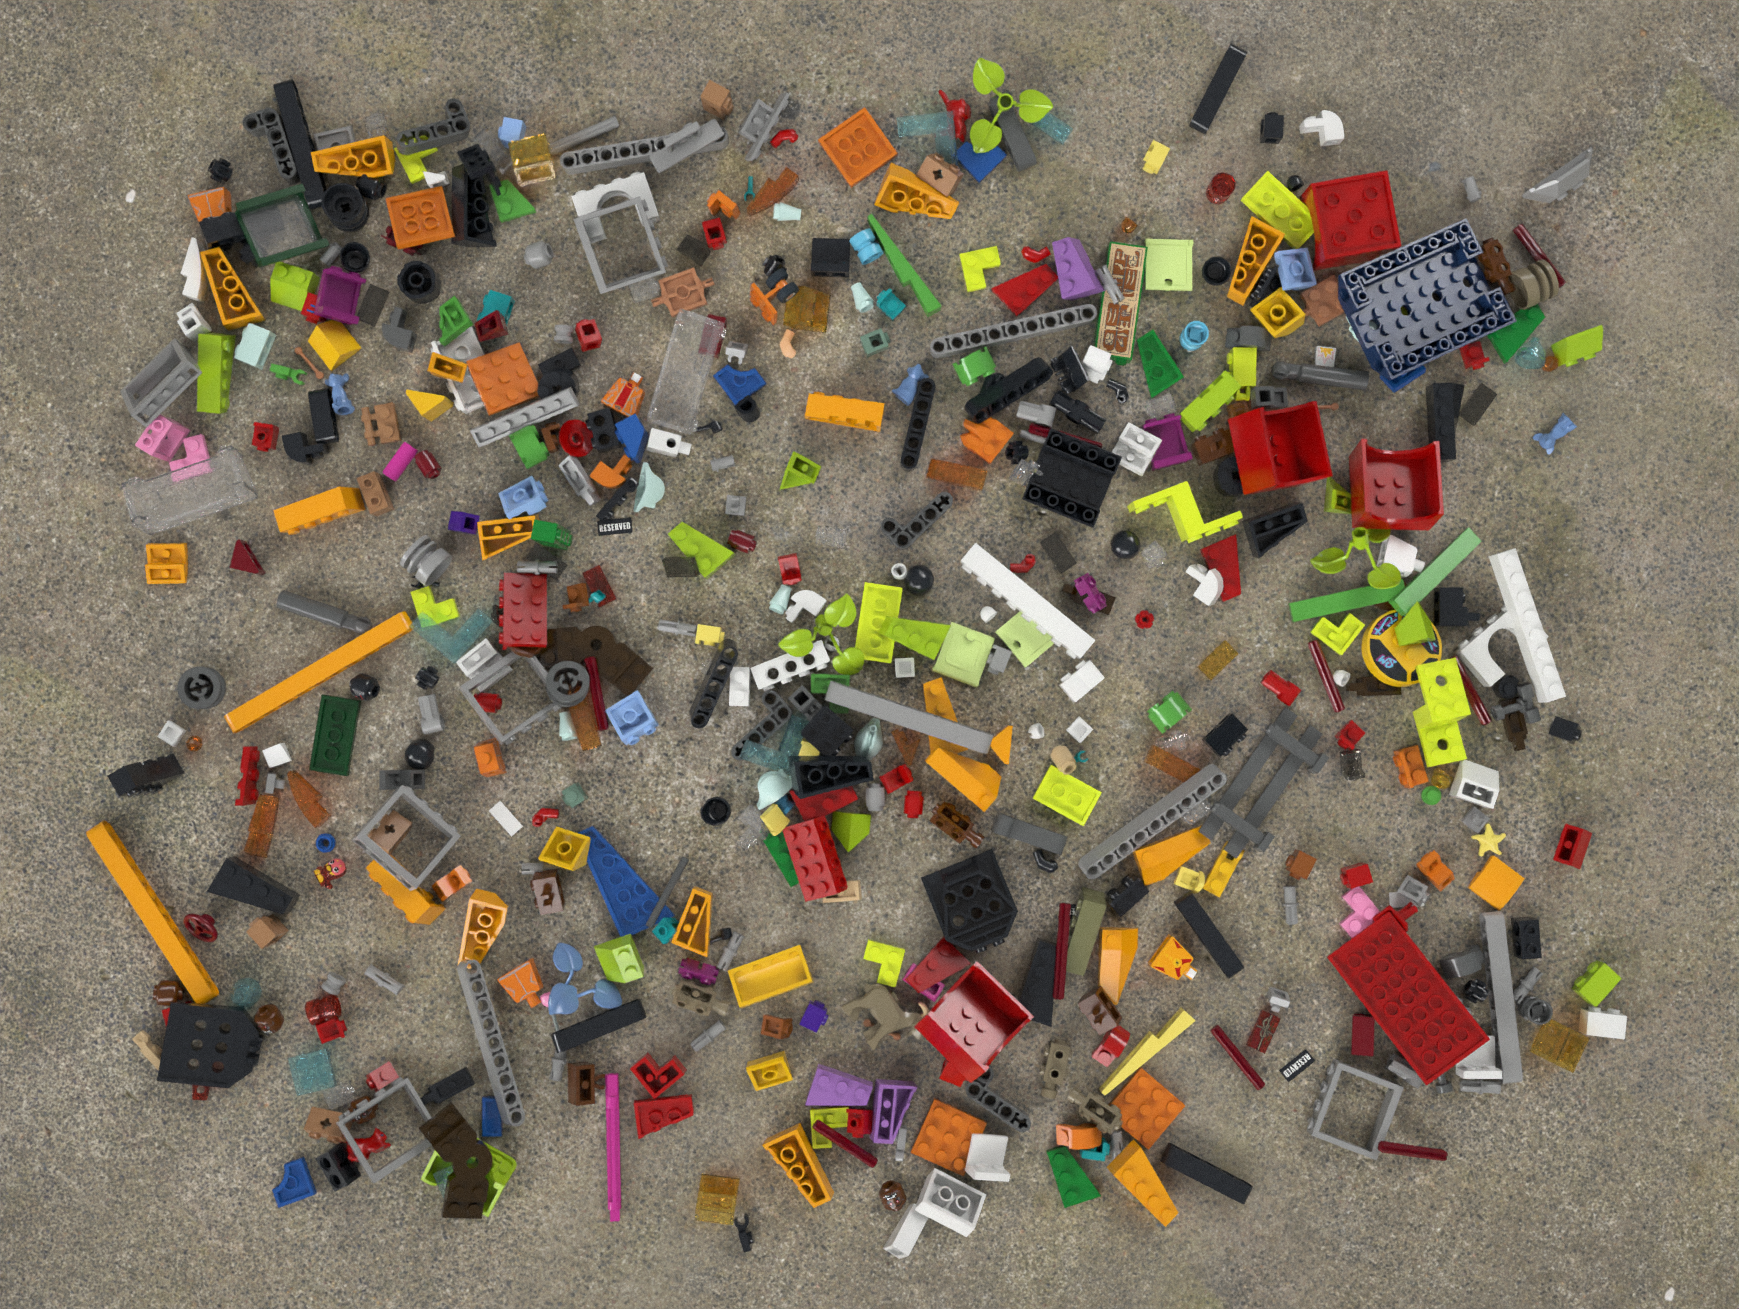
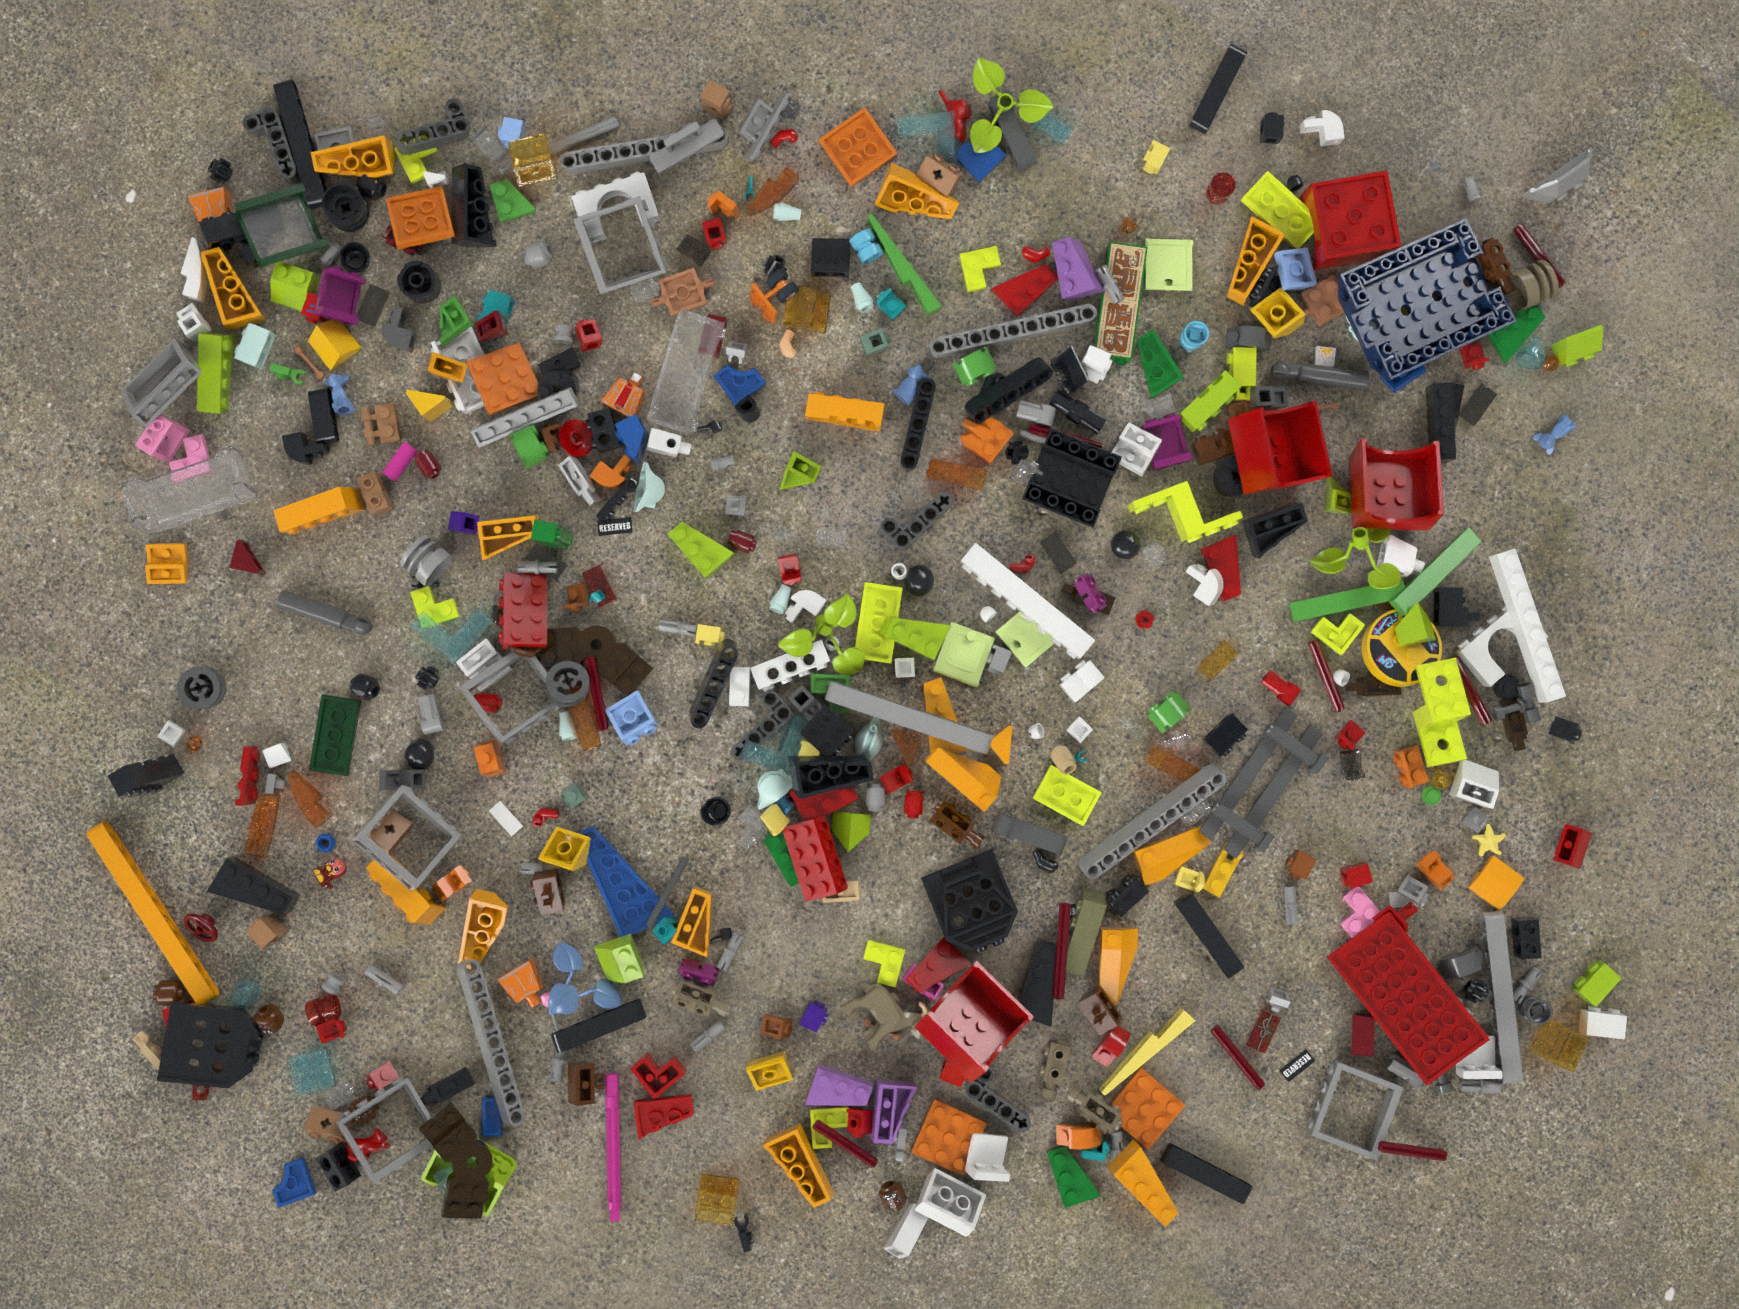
light orange beam [224,611,415,734] -> none
red brick [252,422,279,452] -> none
black bracket [457,144,502,196] -> none
light blue plate [498,476,549,519] -> none
clear smoke tile [662,556,700,578] -> none
yellow slope [728,945,814,1009] -> none
black arm [1106,378,1129,404] -> none
light orange torso [1148,934,1197,980] -> none
black hair [1202,256,1232,286] -> none

